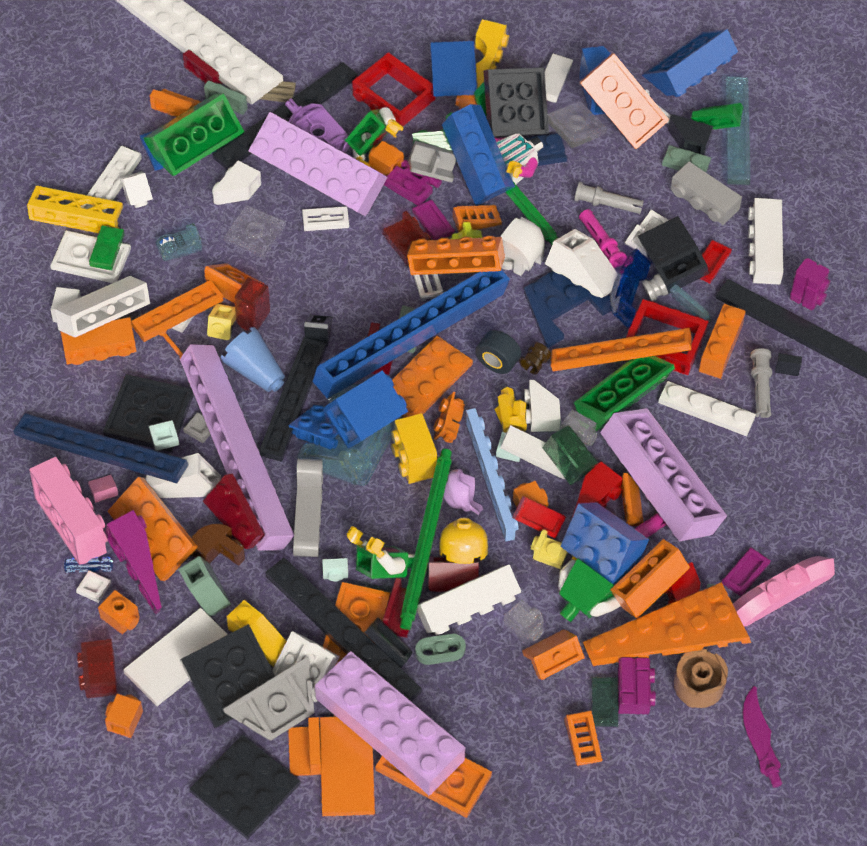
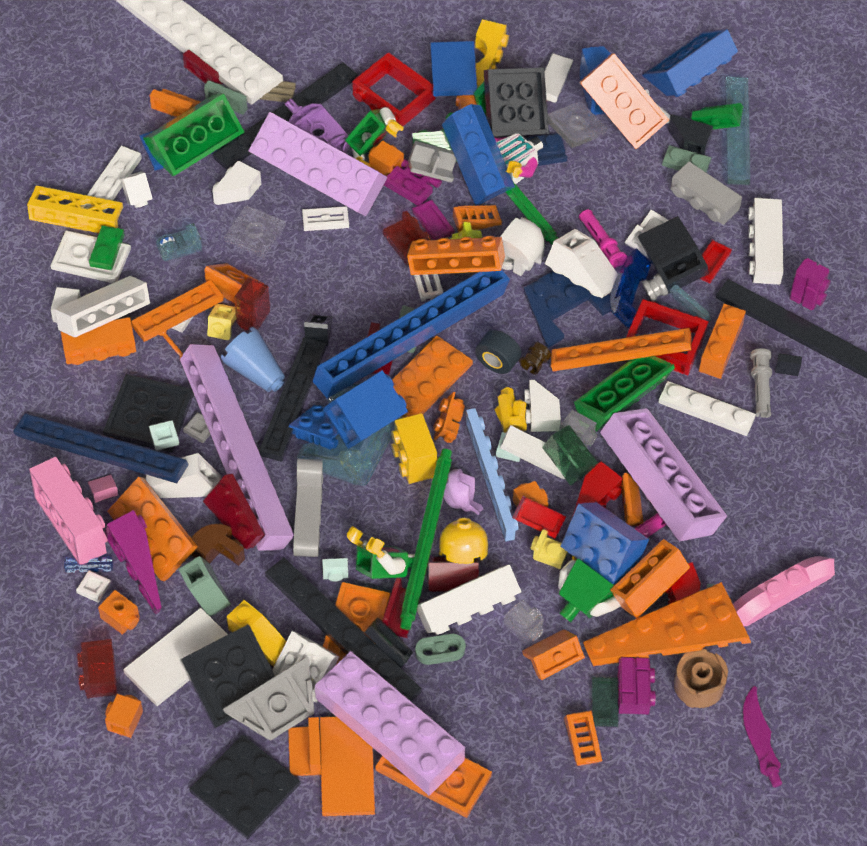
light grey pin [574,181,644,214] -> none
magenta tile [722,547,771,597] -> none

